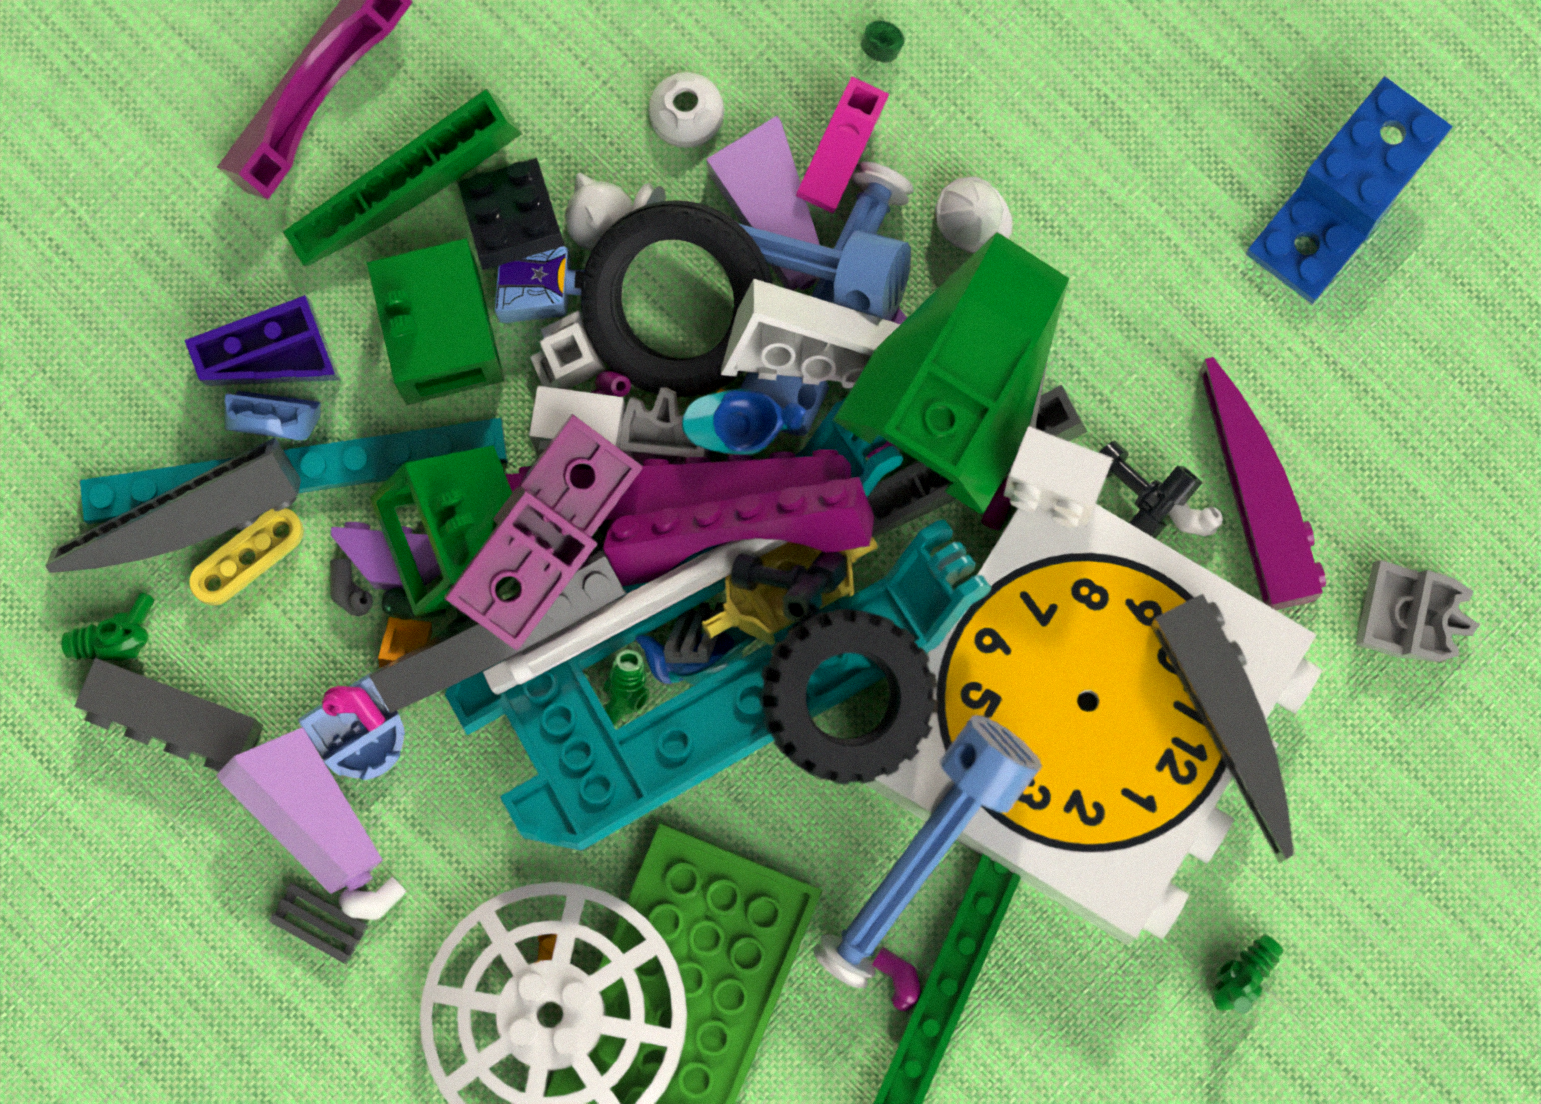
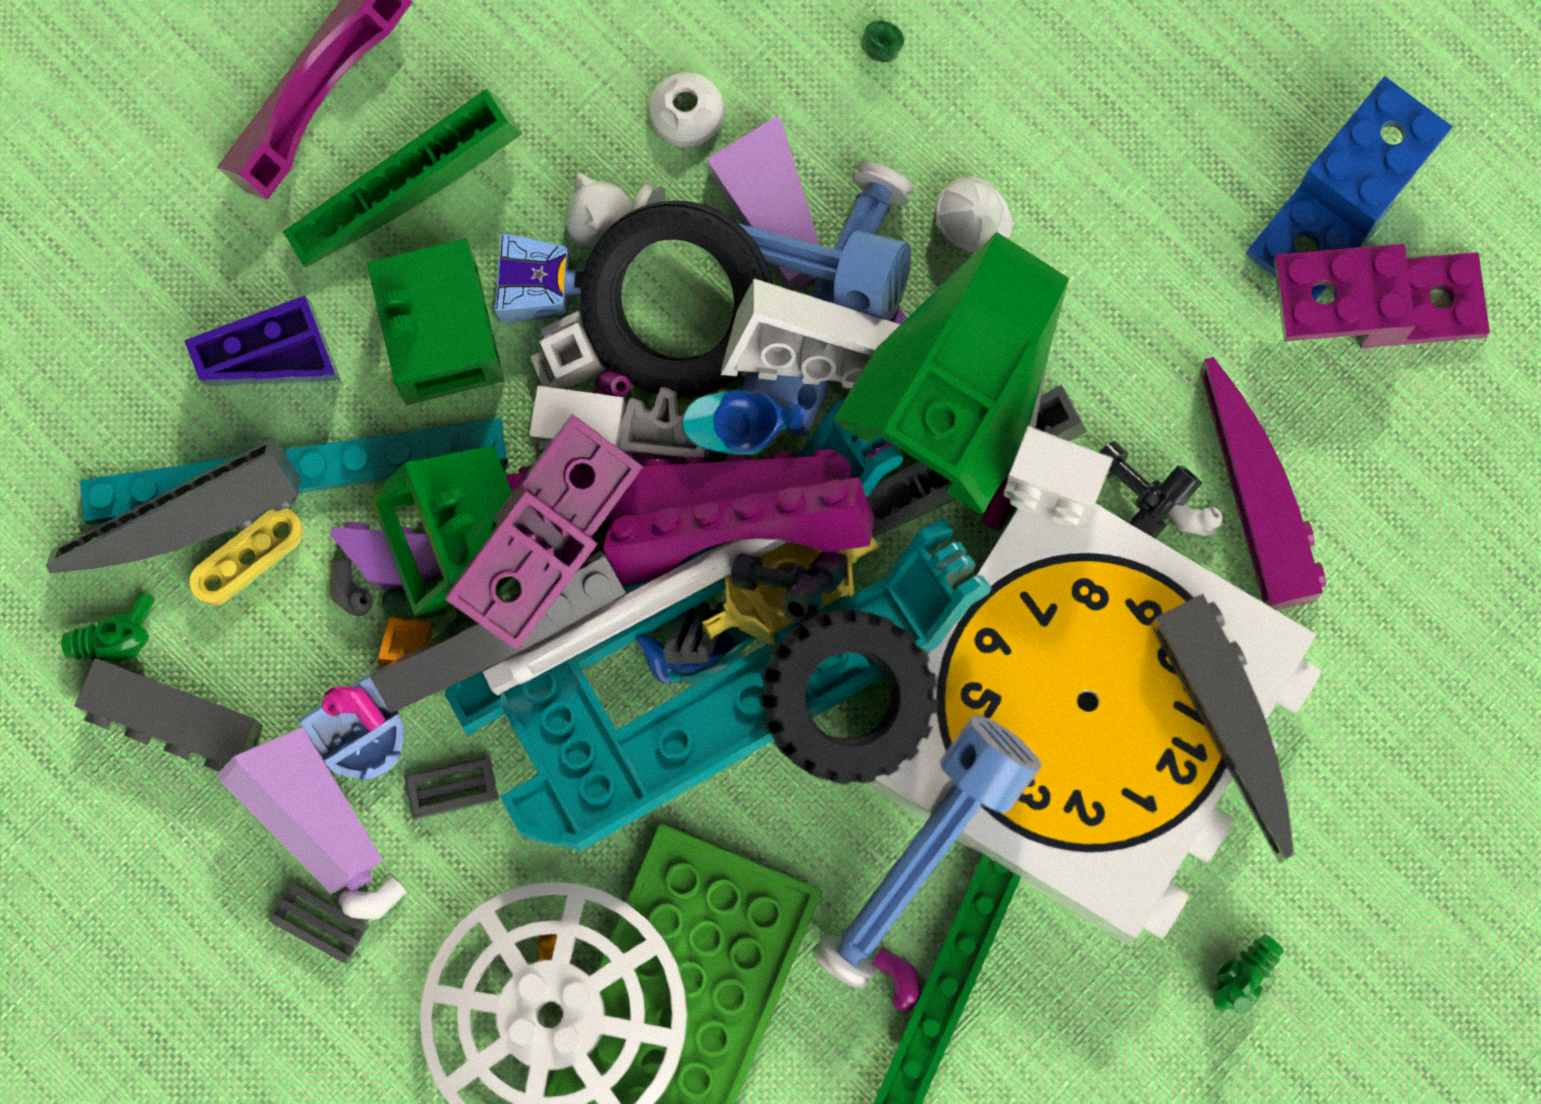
medium blue slope [224,391,321,440] -> none
black plate [457,158,565,270] -> none
green piece [603,650,650,726] -> none
dark pink slope [795,76,889,214] -> none
light grey plate [1355,560,1480,662] -> none
none -> dark grey tile [404,756,499,820]
none -> magenta bracket [1274,244,1490,349]

